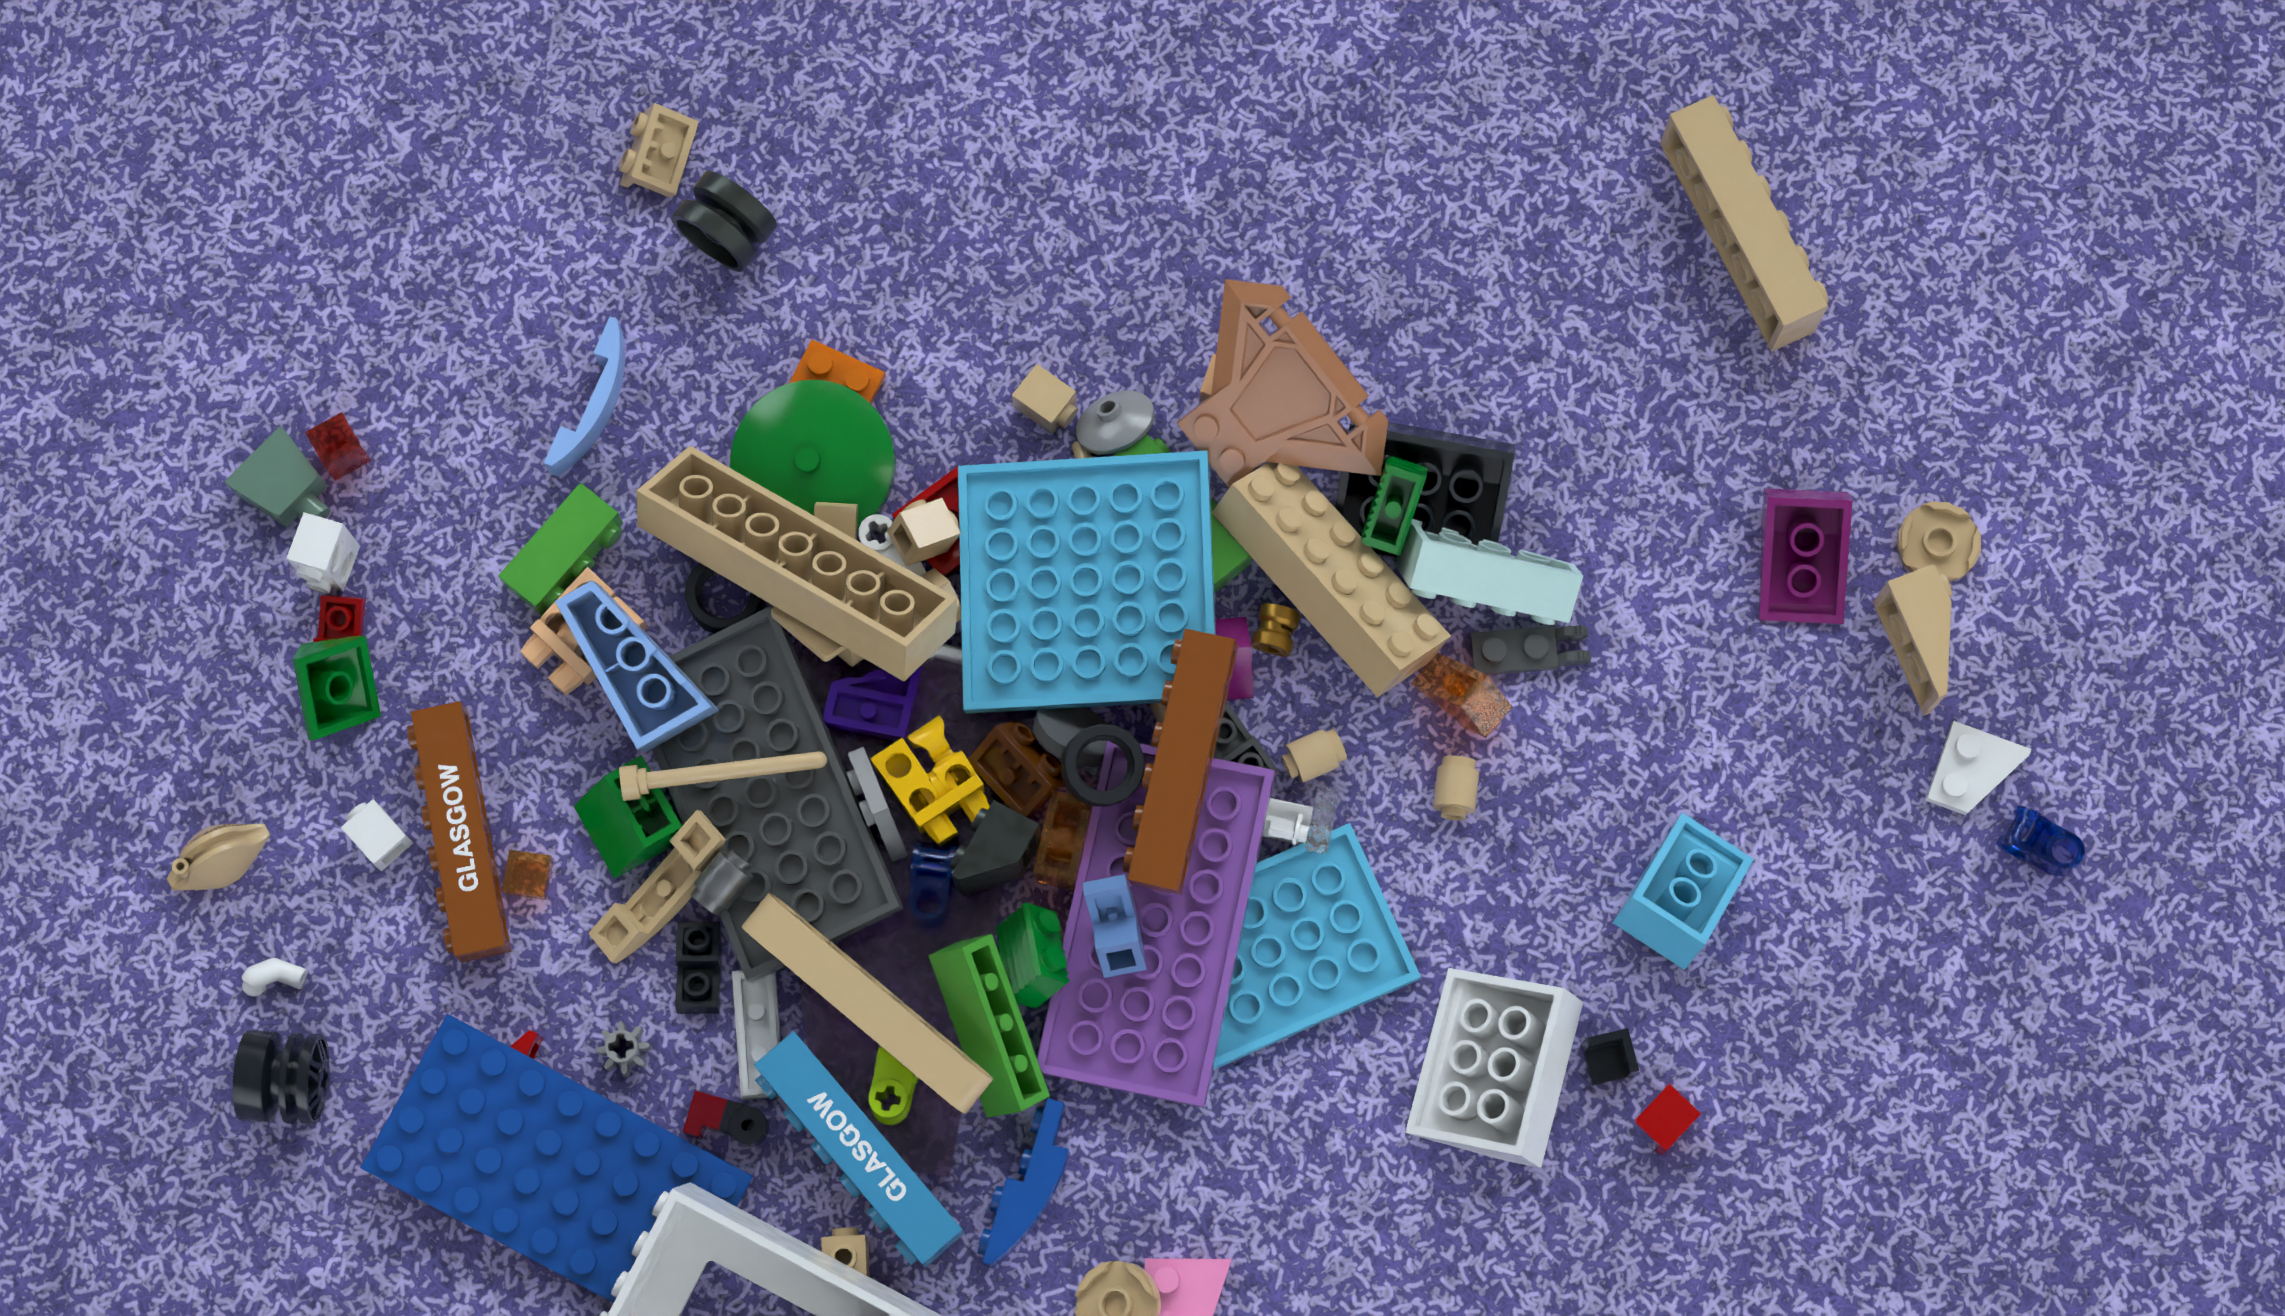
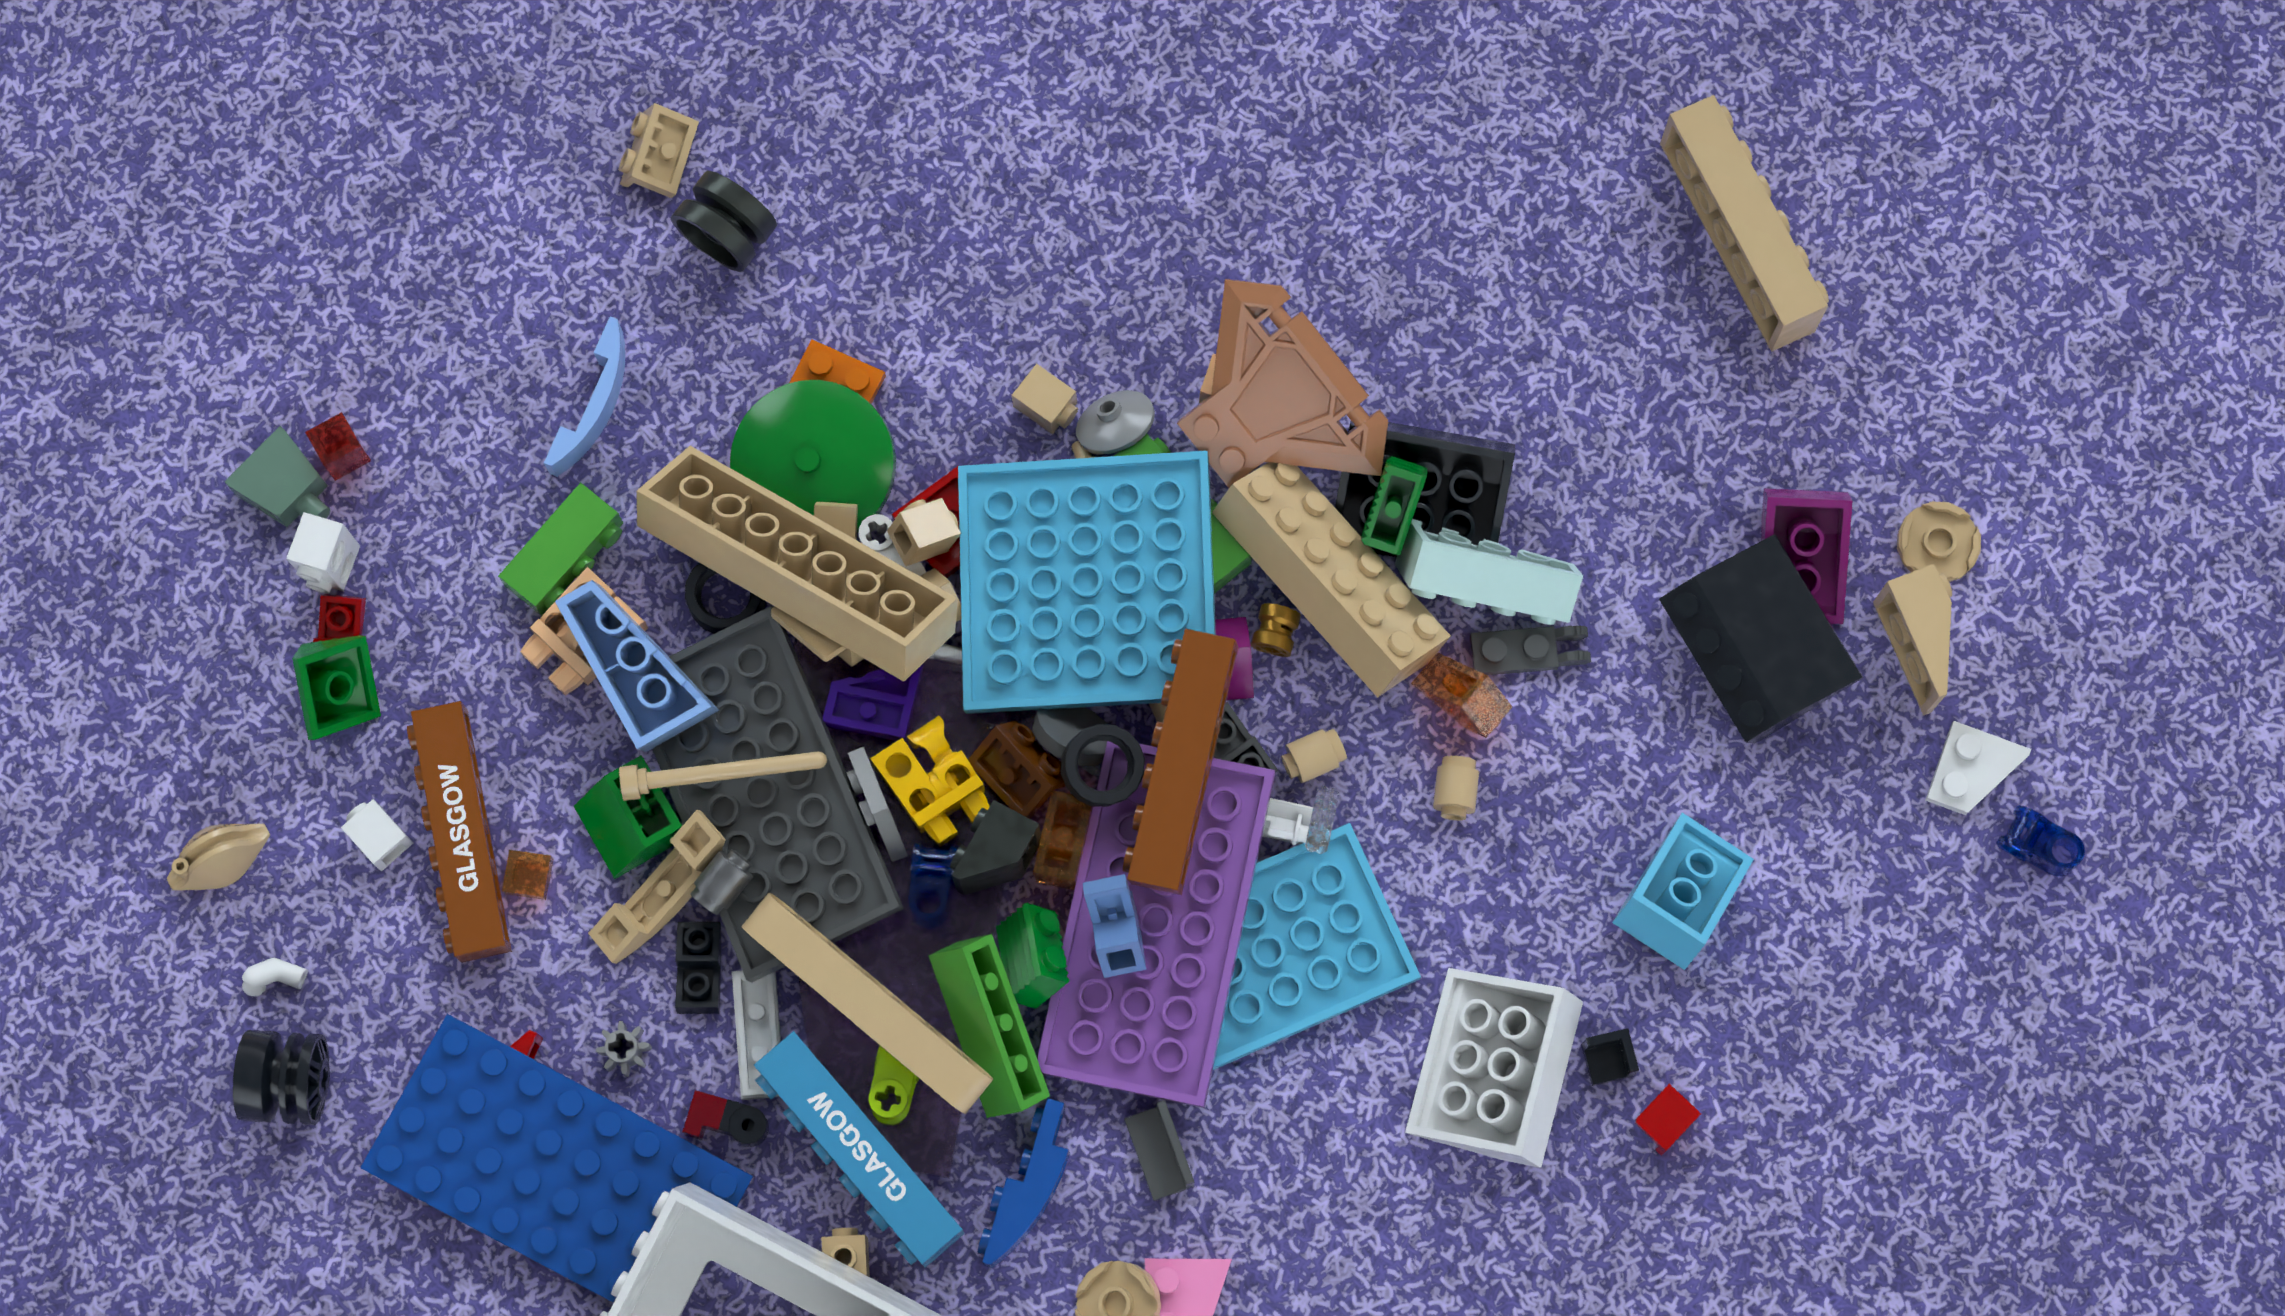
none -> dark grey panel [1124,1100,1195,1201]
none -> black slope [1659,534,1864,744]

